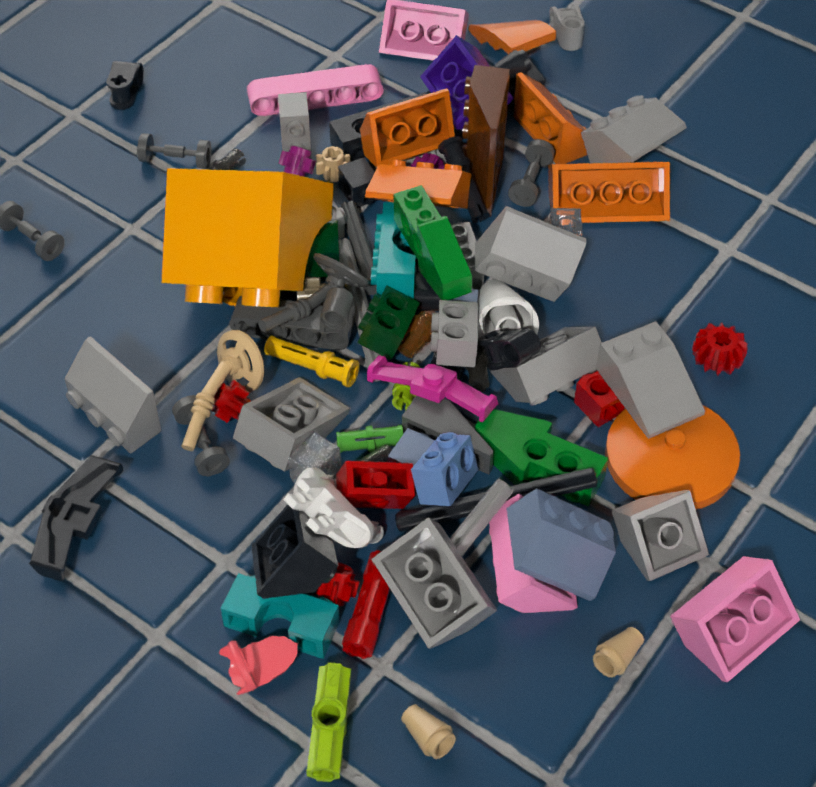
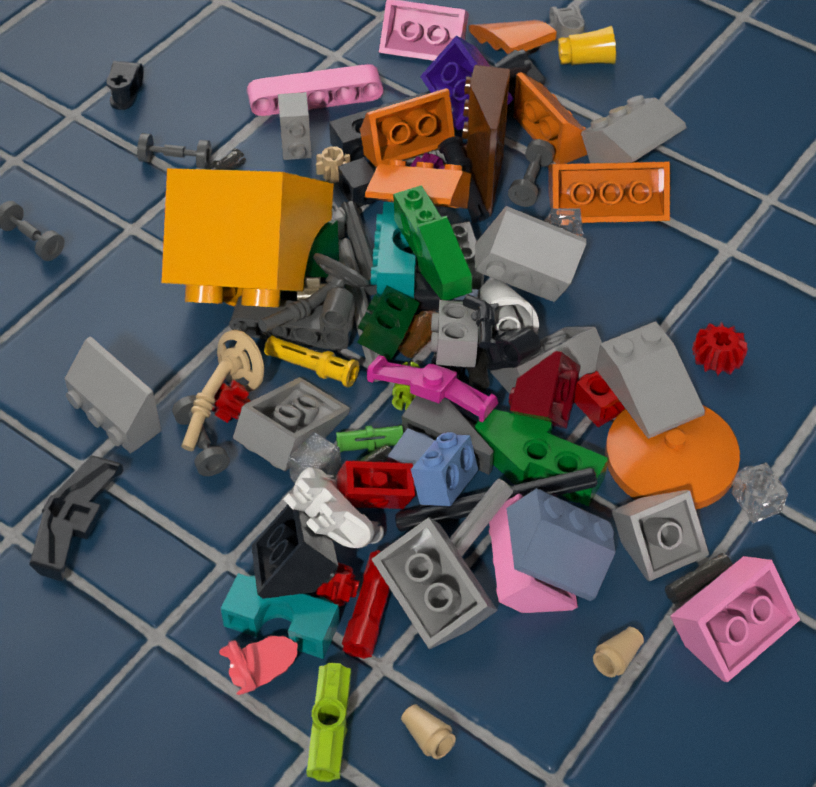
magenta gear [278,145,316,177] -> none
none -> black piece [463,294,499,349]
none -> dark red slope [509,351,580,429]
none -> yellow plant [558,26,616,65]
none -> clear smoke piece [665,553,733,605]
none -> clear brick [731,462,788,523]

